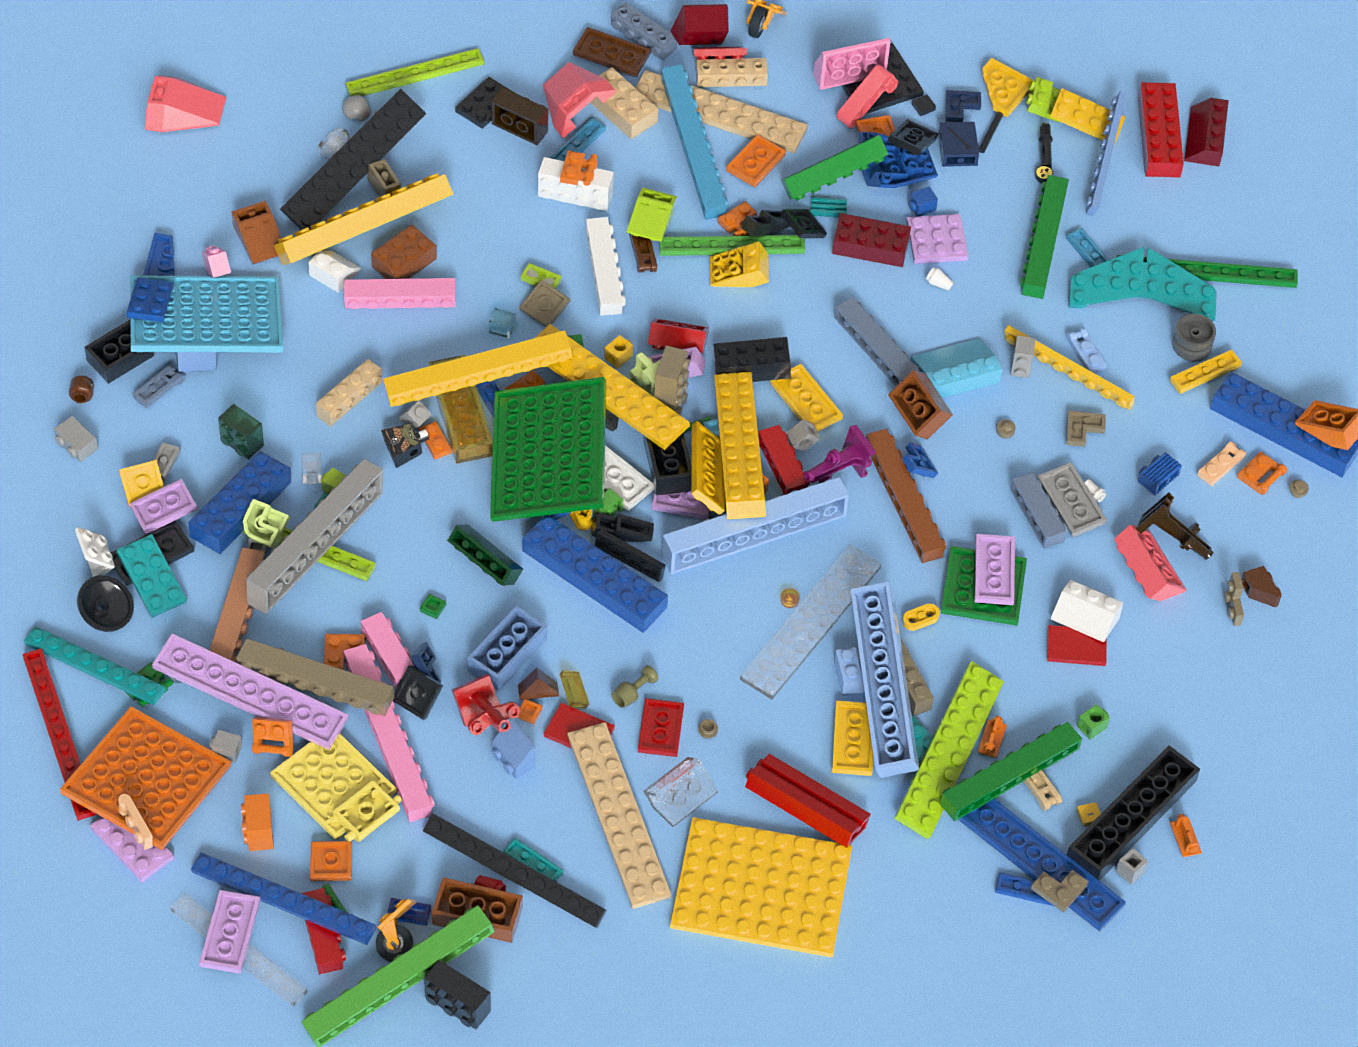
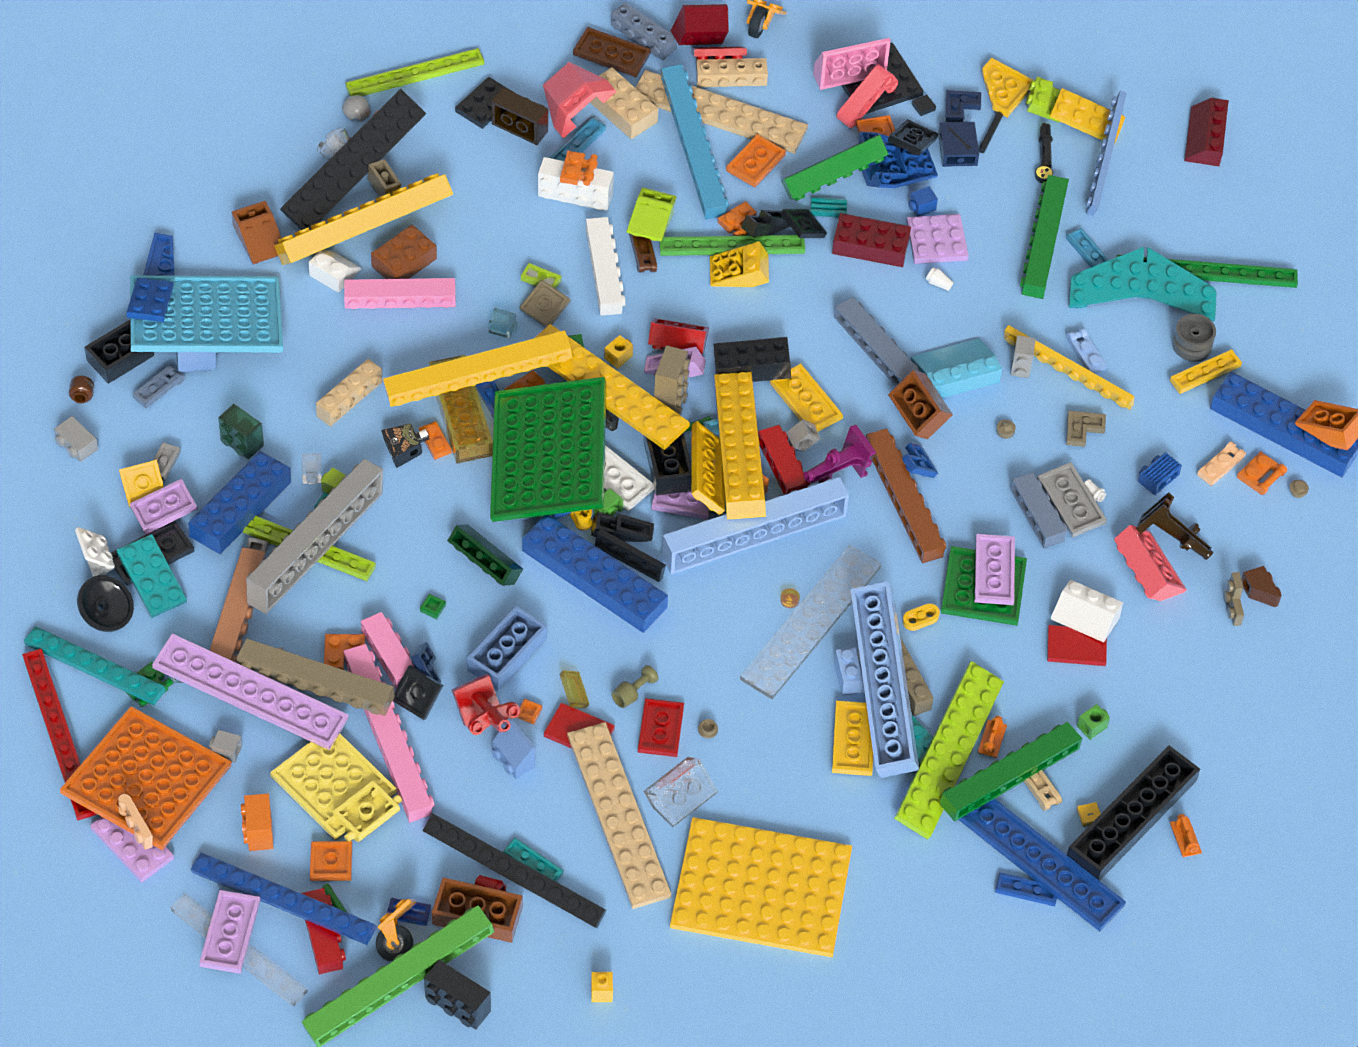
coral wedge [145,75,226,132] -> none
bright pink brick [201,245,231,278] -> none
yellowish green brick [243,499,290,549] -> none
orange plate [252,717,293,757] -> none
light grey brick [399,401,432,430] -> none
reddish brown slope [518,667,559,700] -> none
yellowish green brick [629,352,660,397] -> none
red brick [745,753,871,848] -> none
dark tan plate [1031,870,1089,912] -> none
light grey brick [1116,848,1148,885] -> none
red brick [1138,82,1184,178] -> none
none -> yellow brick [591,972,613,1002]

